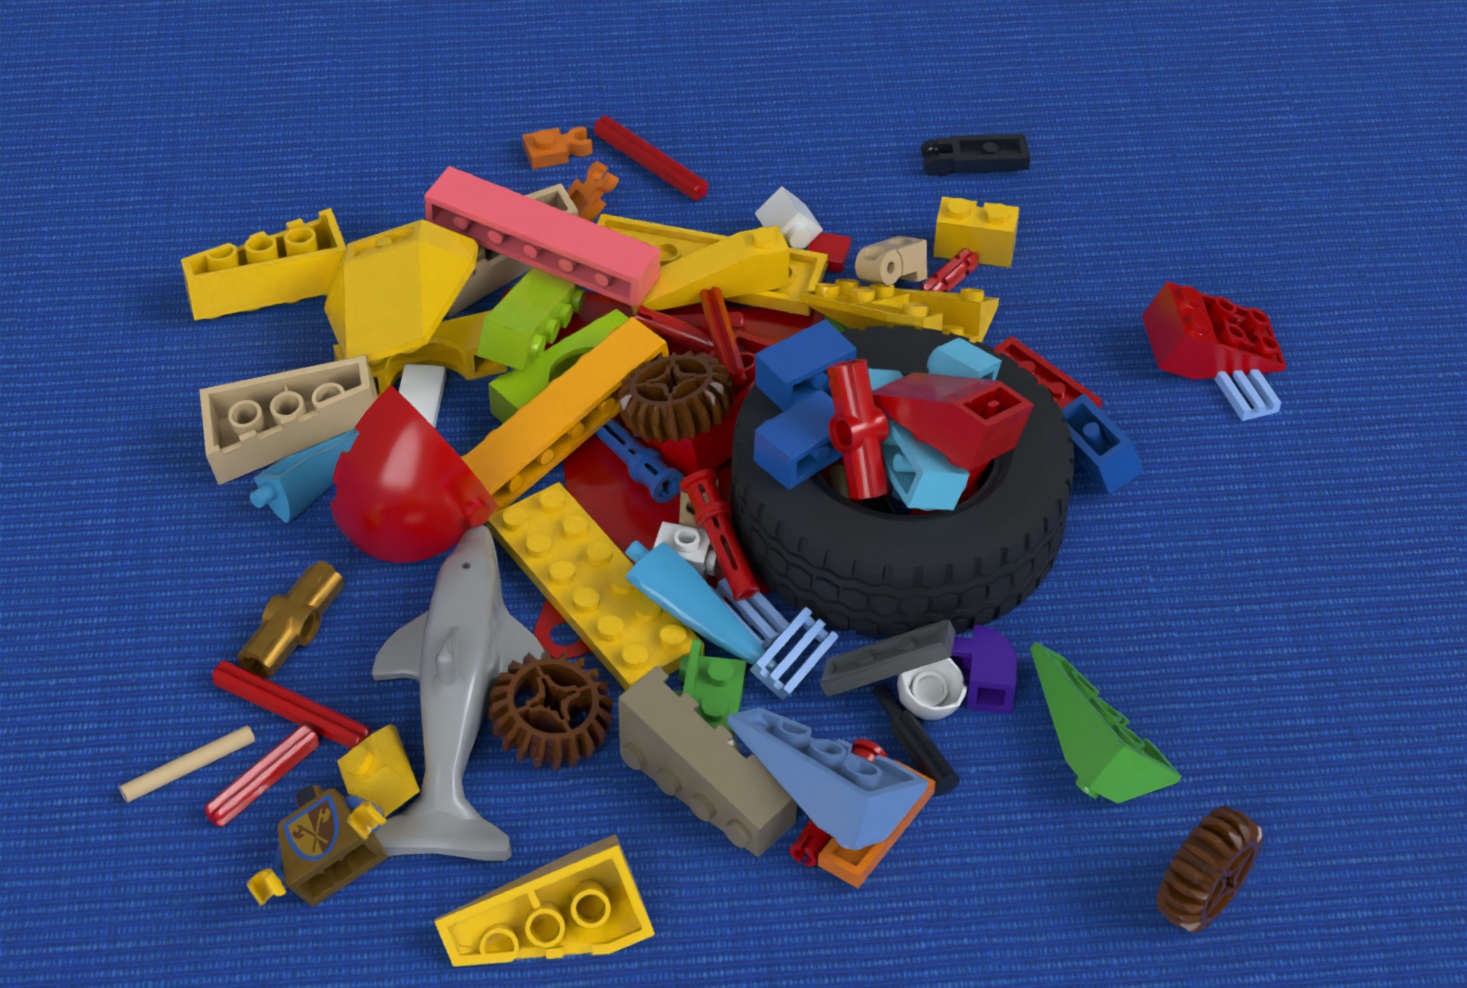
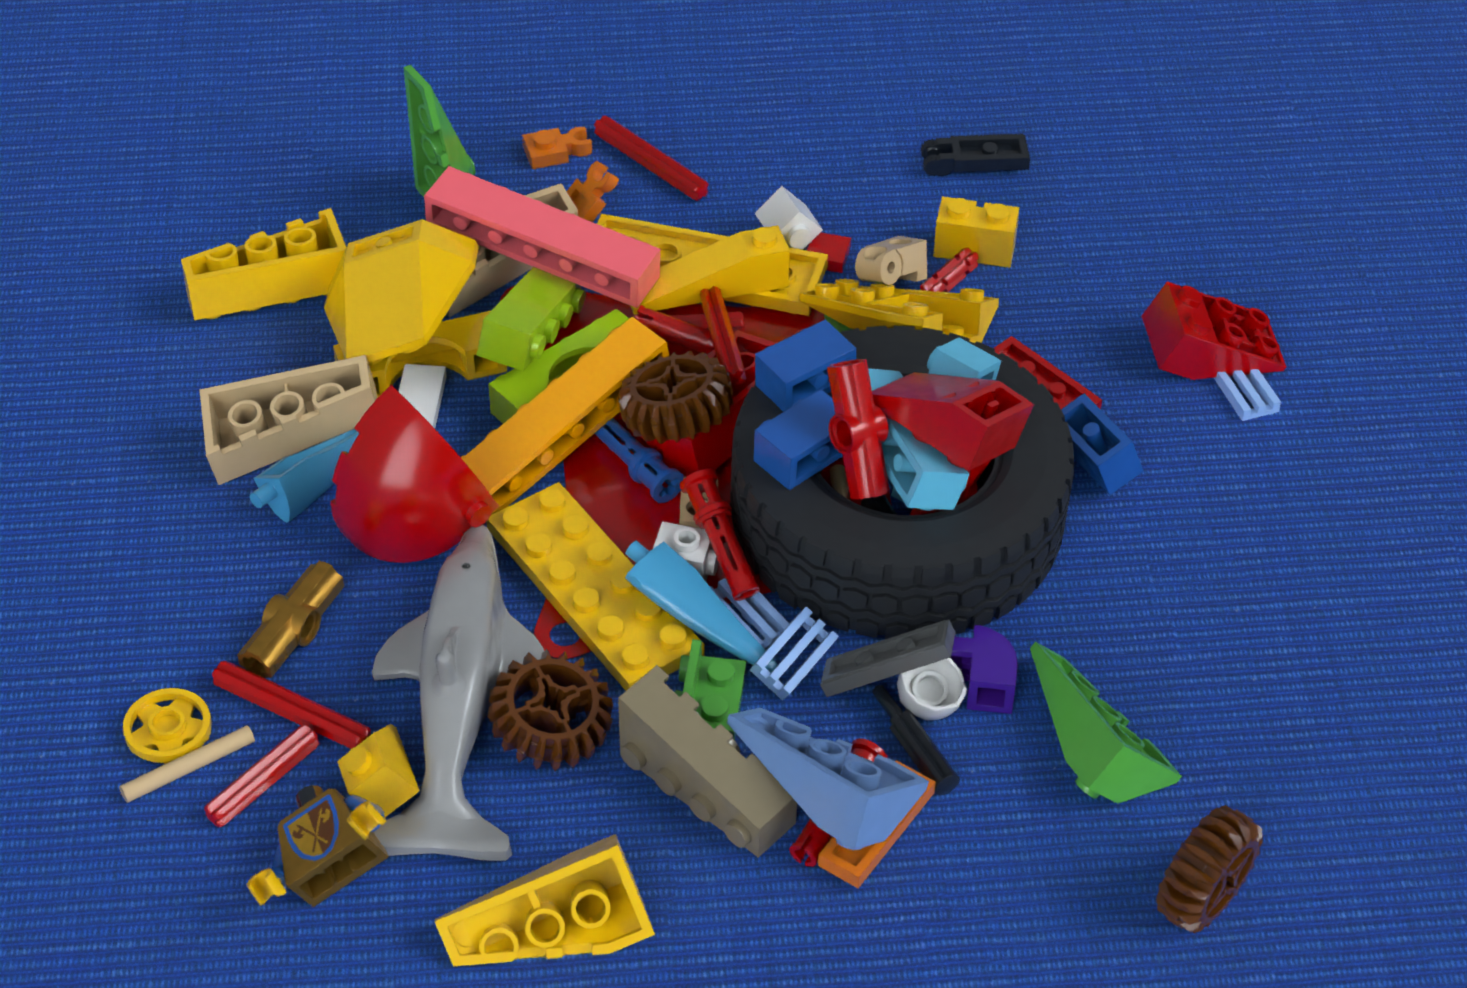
none -> yellow wheel [123,688,212,764]
none -> bright green wedge [403,65,476,197]

